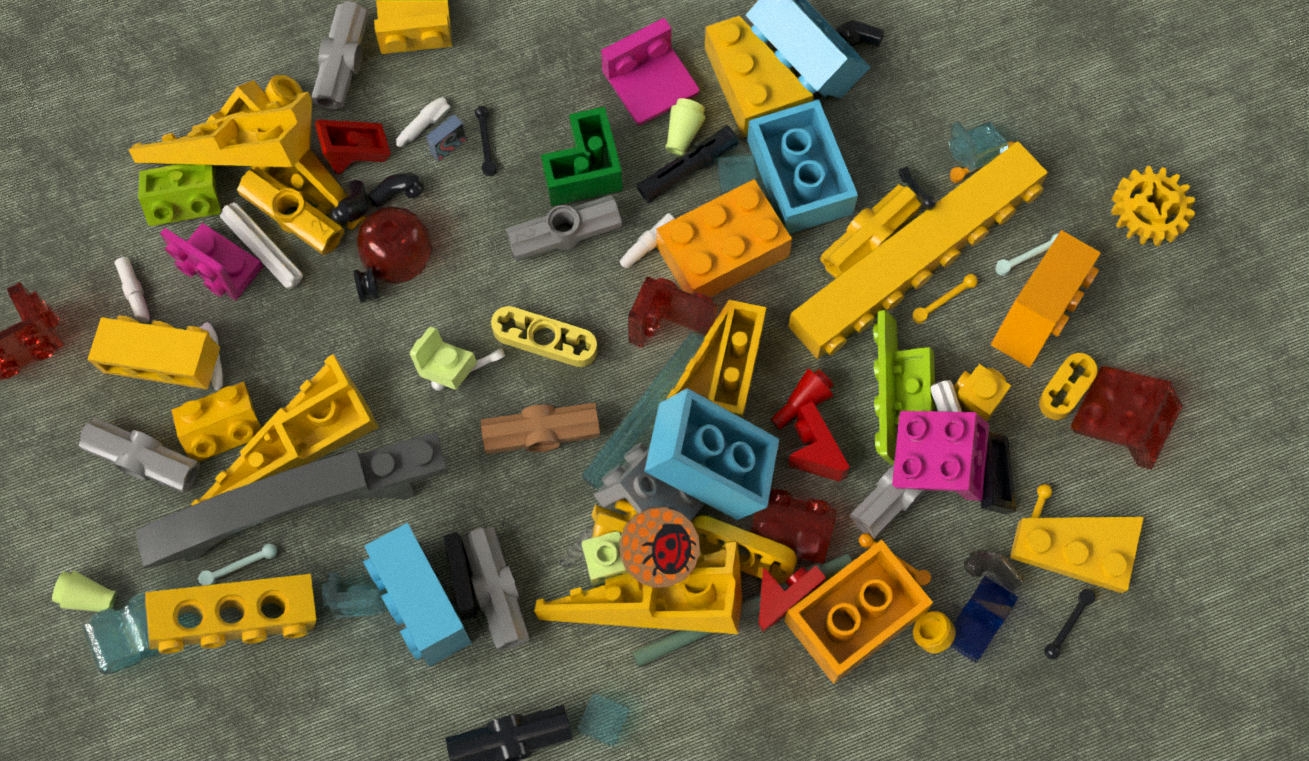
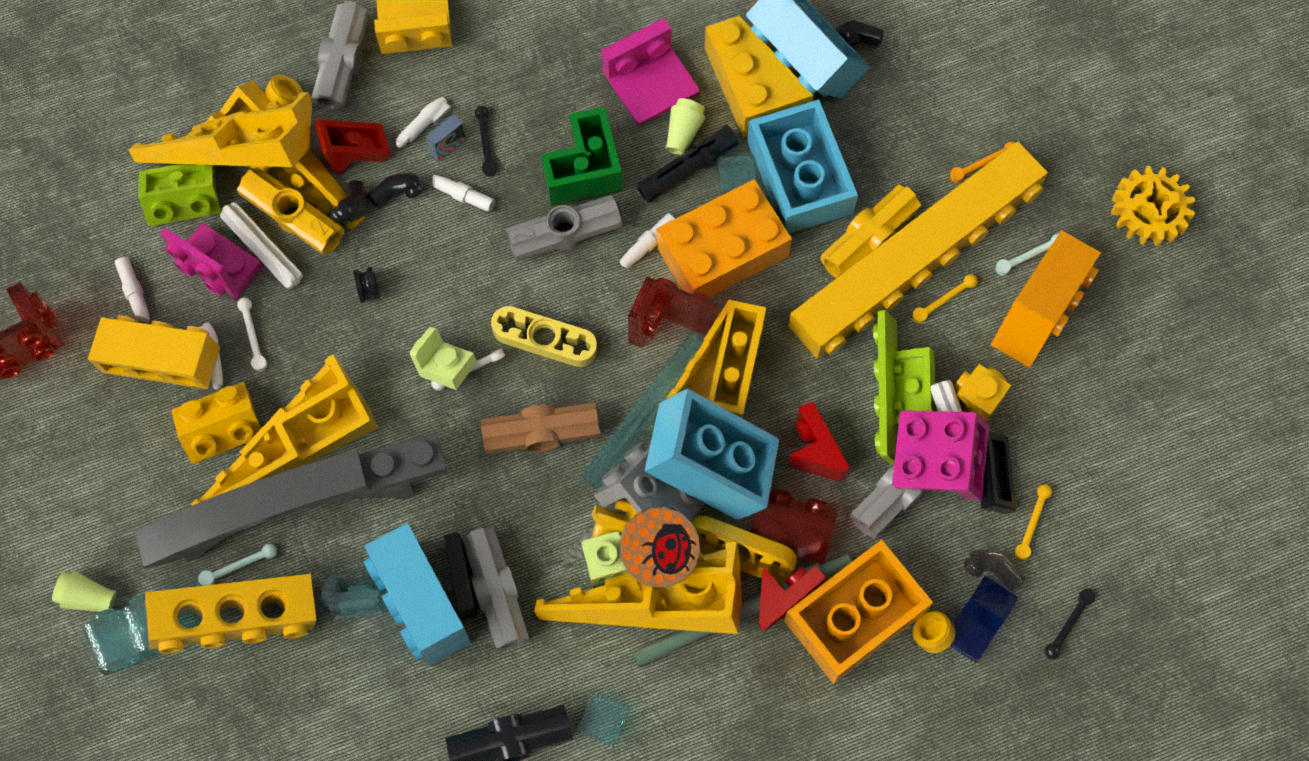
light grey piece [78,417,200,494] -> none
clear red cylinder [356,206,433,283] -> none
red cone [770,368,834,430] -> none
light orange hinge [859,533,931,586] -> none
black hinge [899,166,937,211] -> none
clear light blue bracket [949,122,1009,171] -> none
yellow wing [1010,517,1144,594] -> none
yellow beam [1039,353,1097,420] -> none
clear red bracket [1071,366,1183,470] -> none
none -> white hinge [237,298,267,372]
none -> white piece [433,174,496,213]

